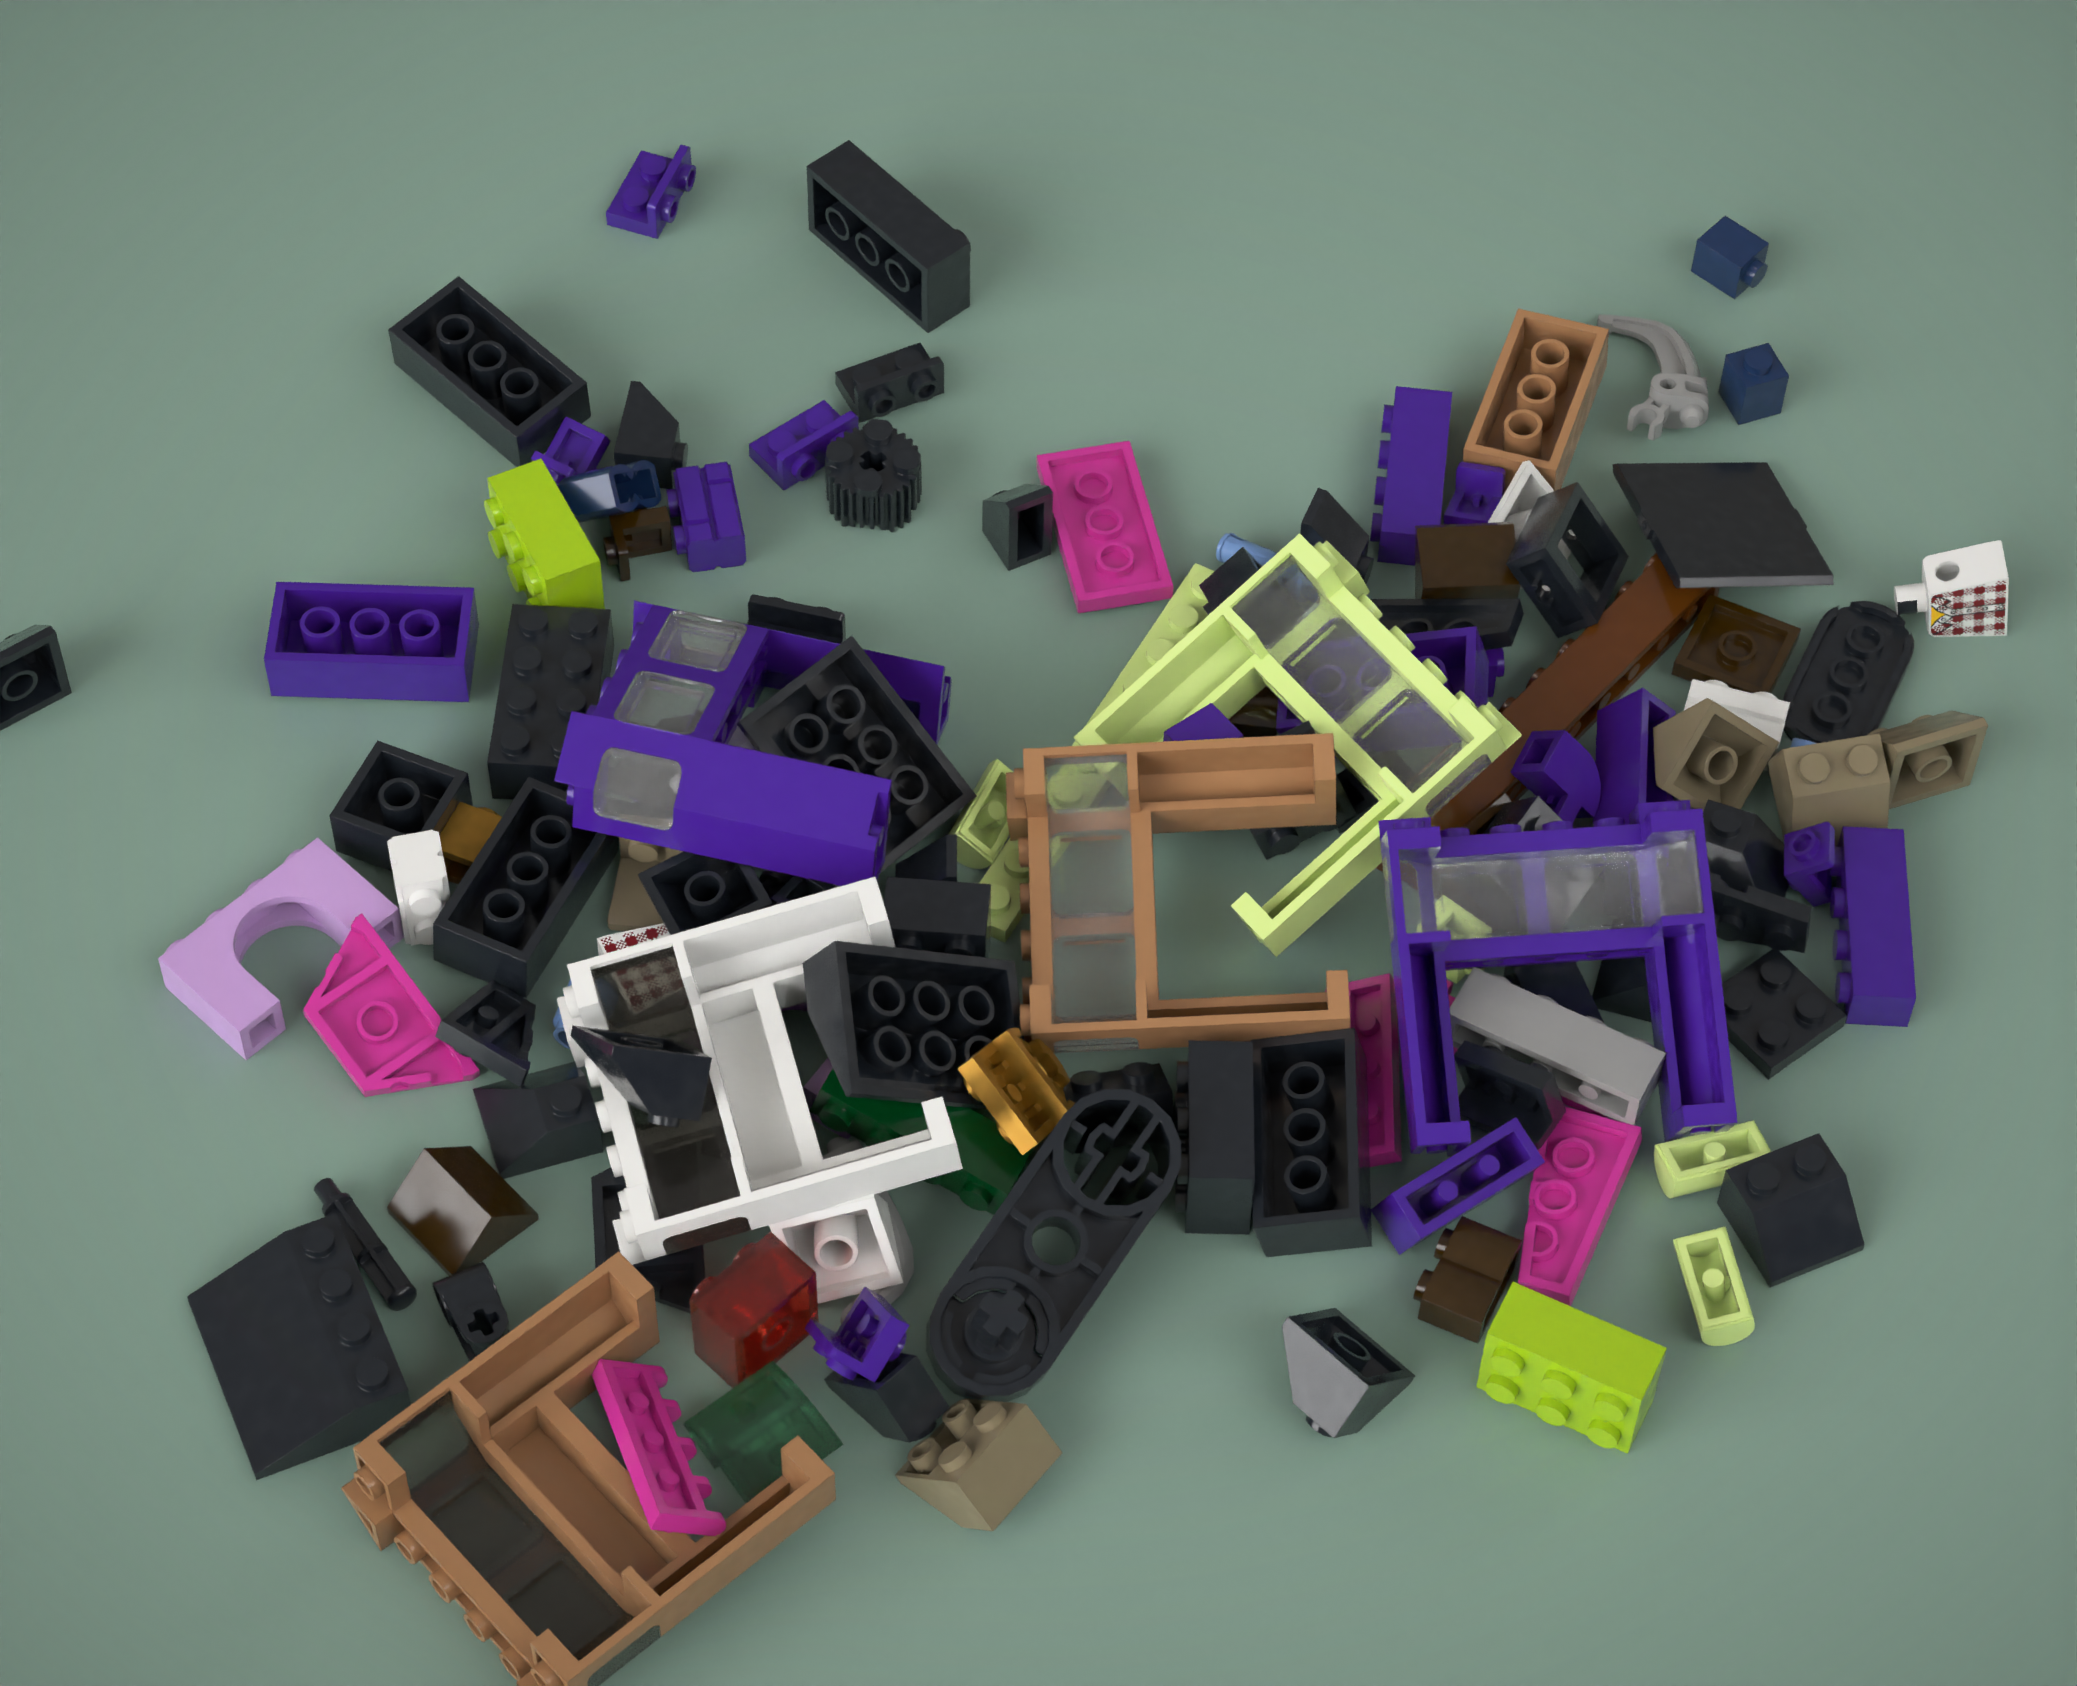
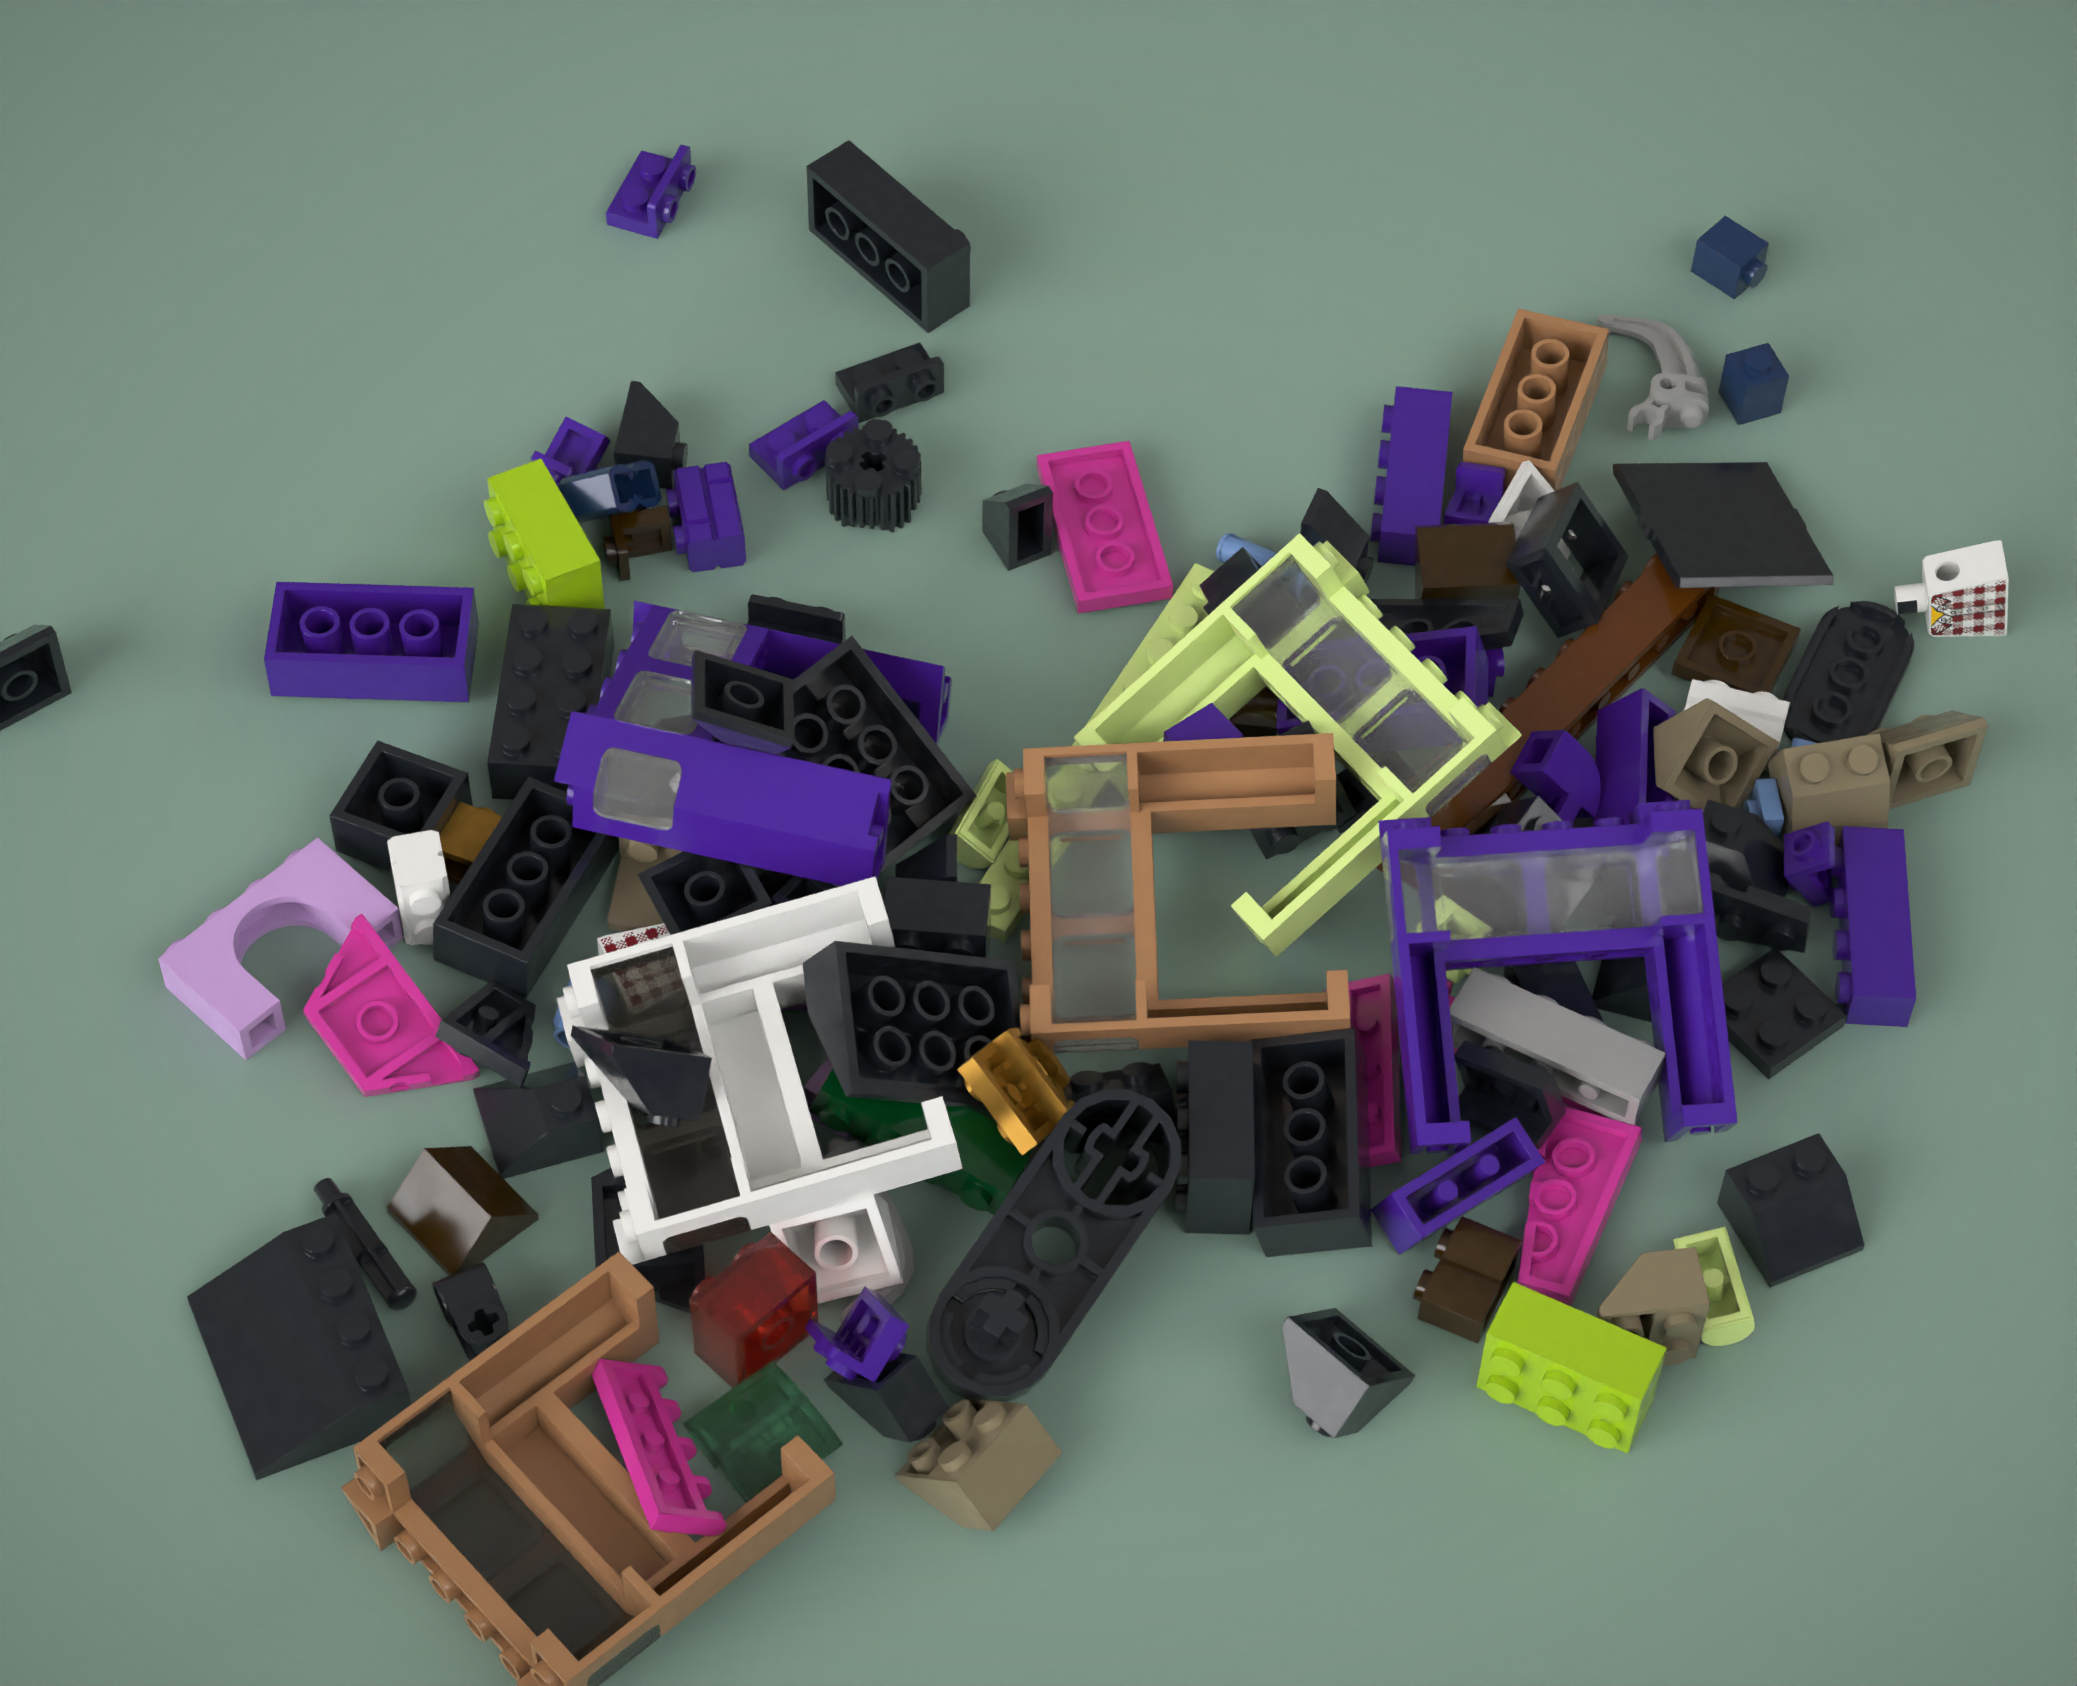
black brick [388,276,591,467] -> none
yellowish green brick [1654,1120,1771,1199] -> none
none -> black slope [691,650,795,755]
none -> dark tan slope [1597,1247,1710,1365]
none -> medium blue plate [1743,778,1784,838]

